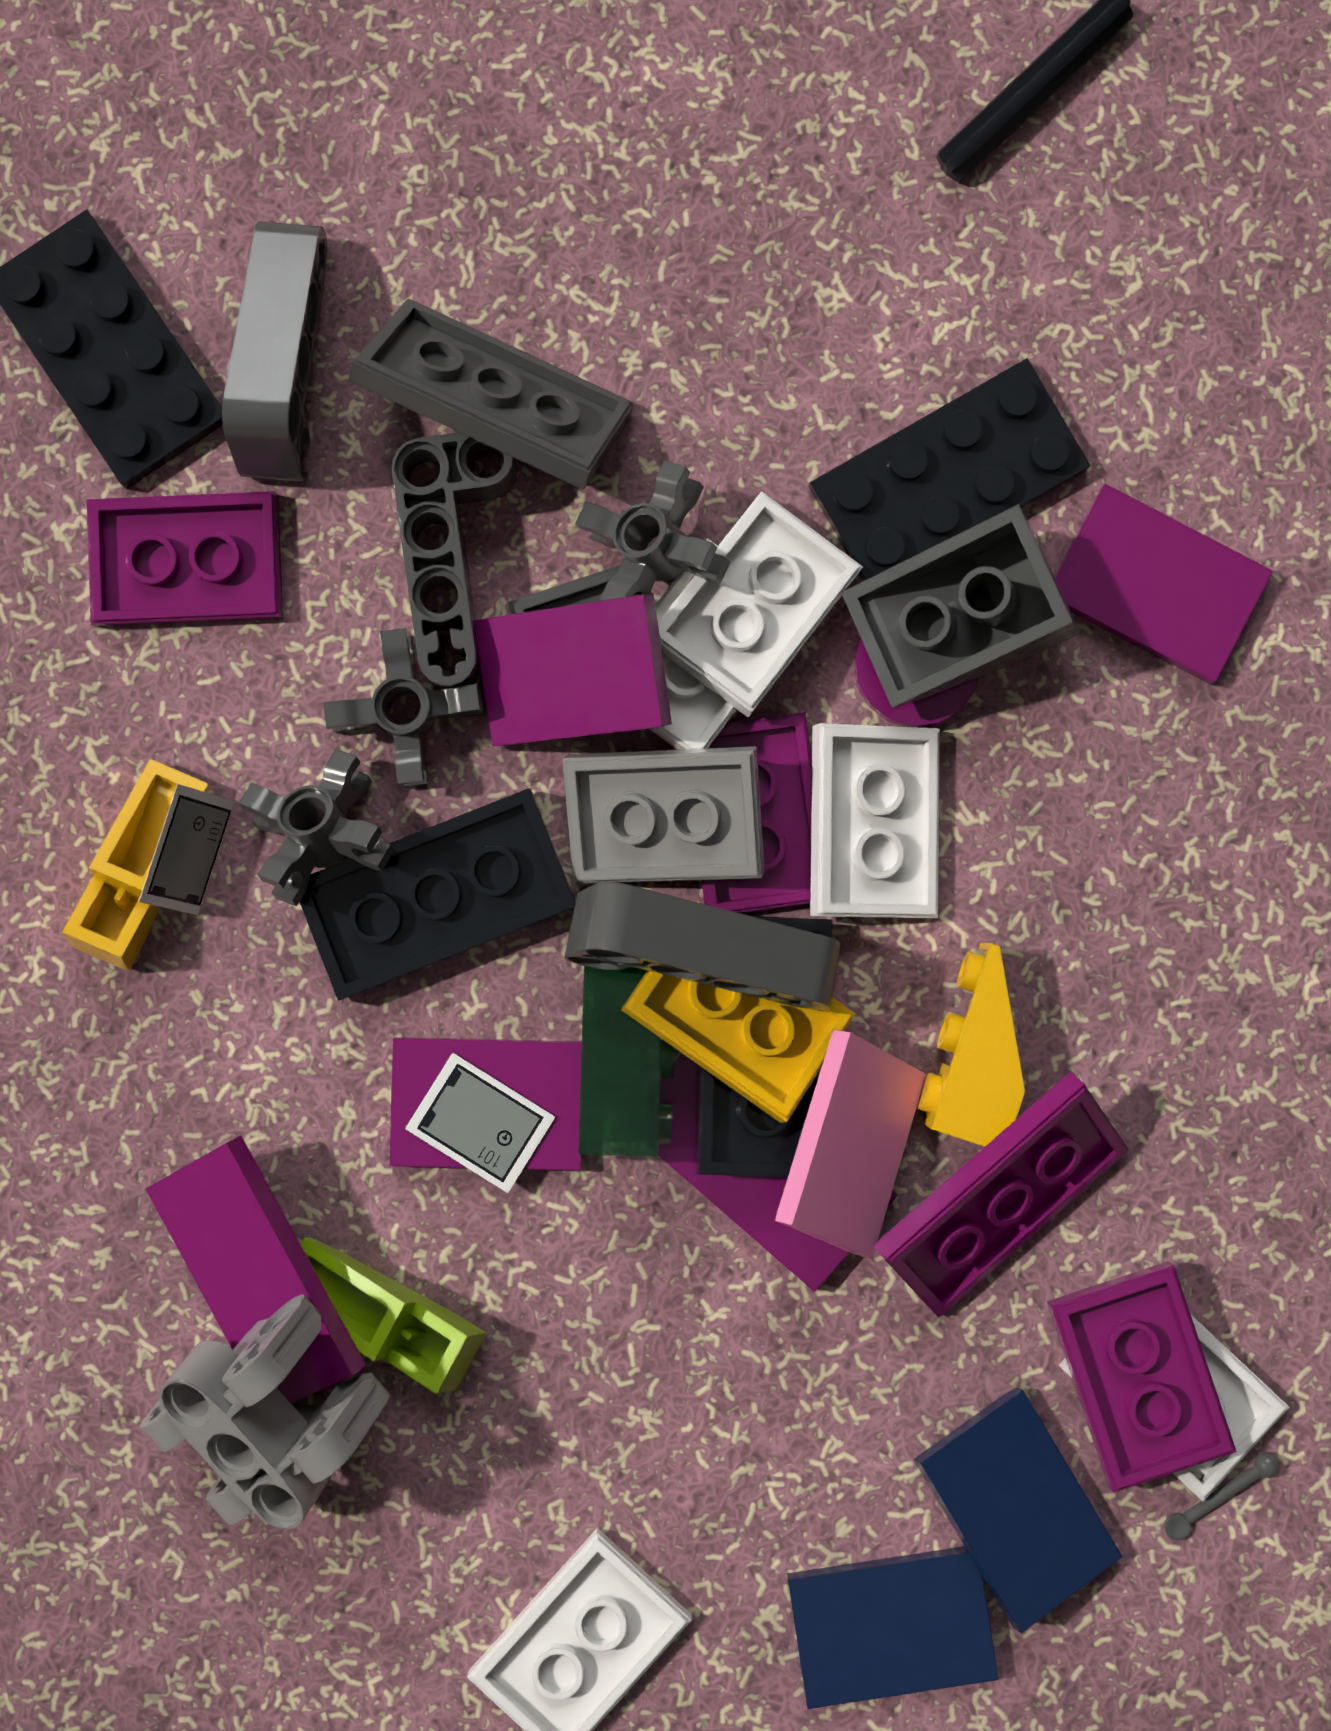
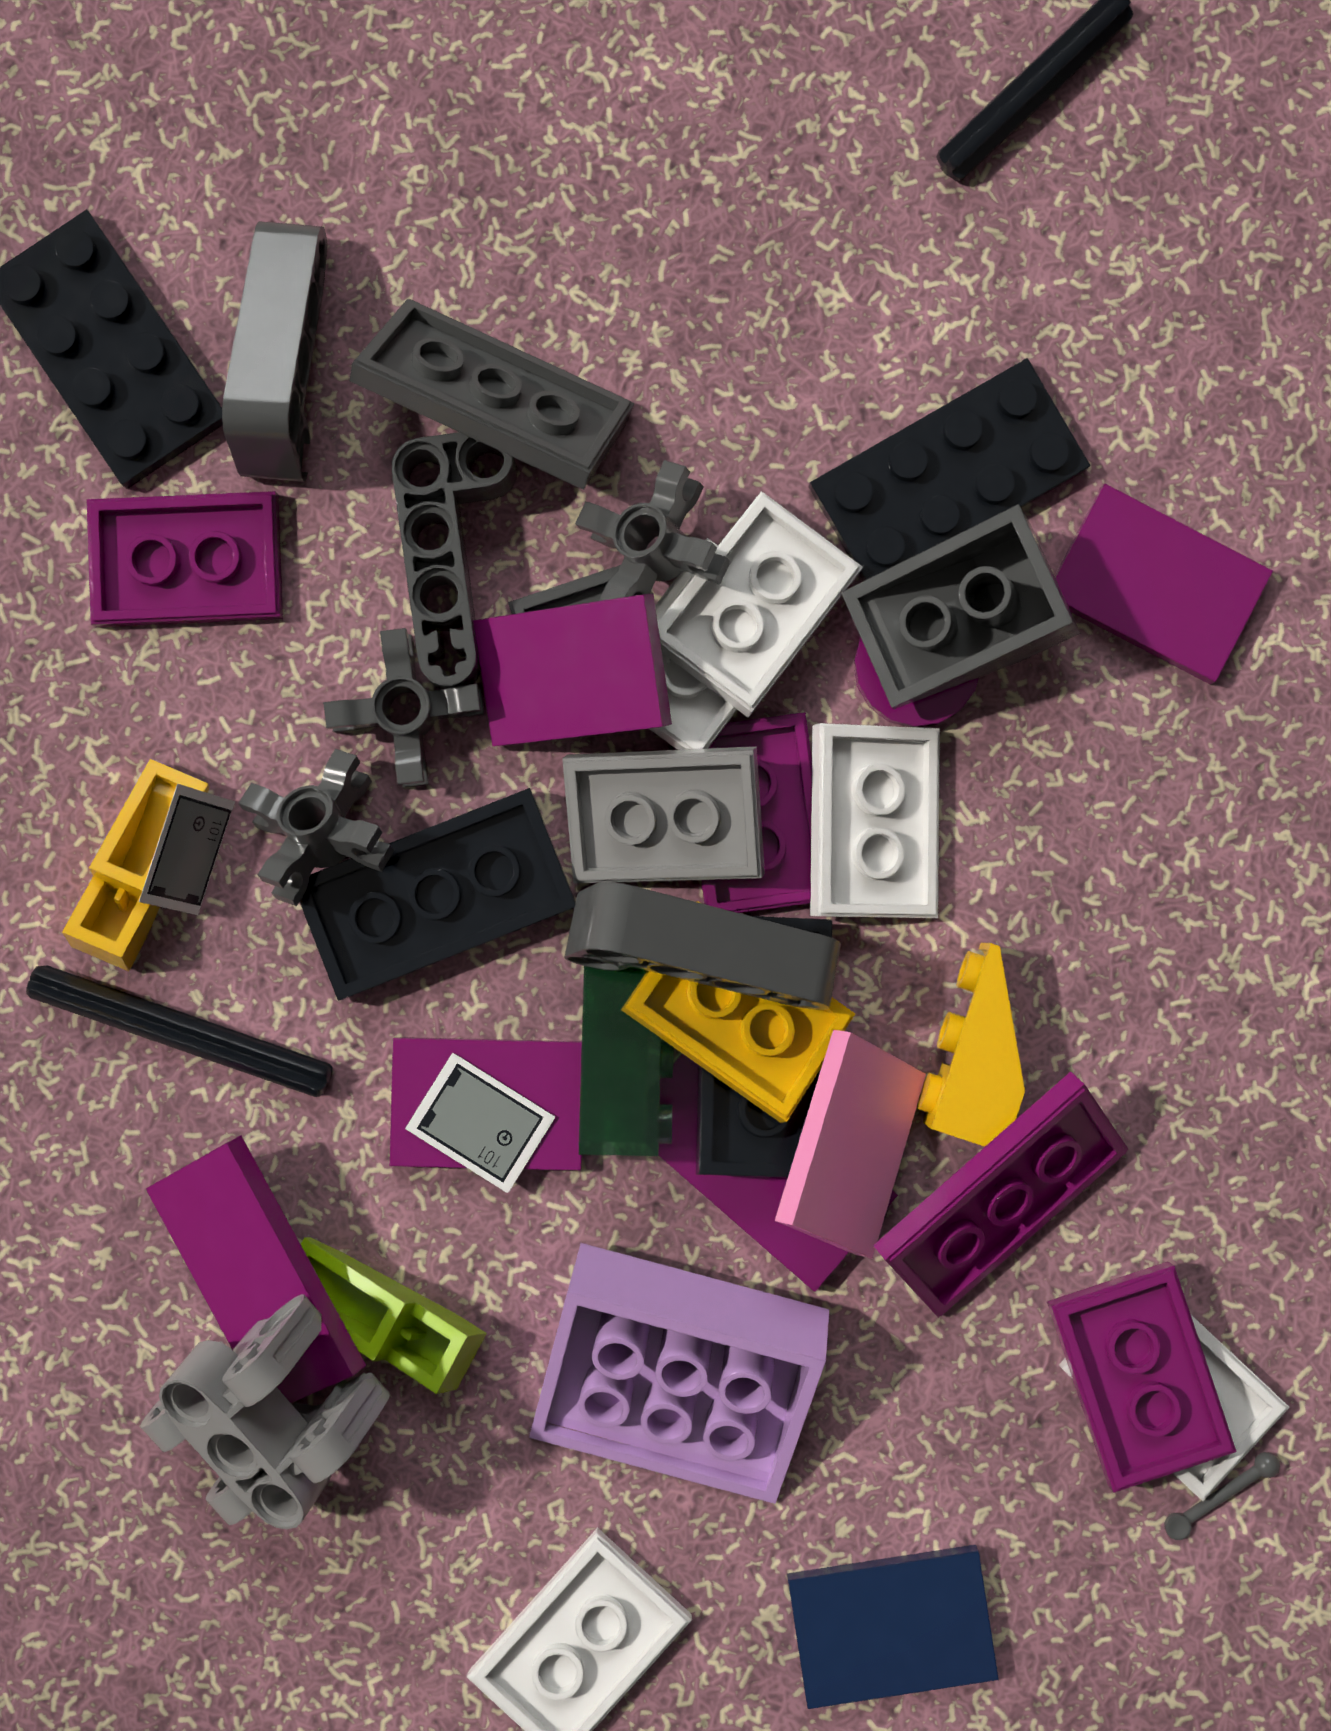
dark blue tile [913,1388,1123,1633] -> none
none -> black axle [26,965,333,1097]
none -> lavender slope [529,1243,829,1504]

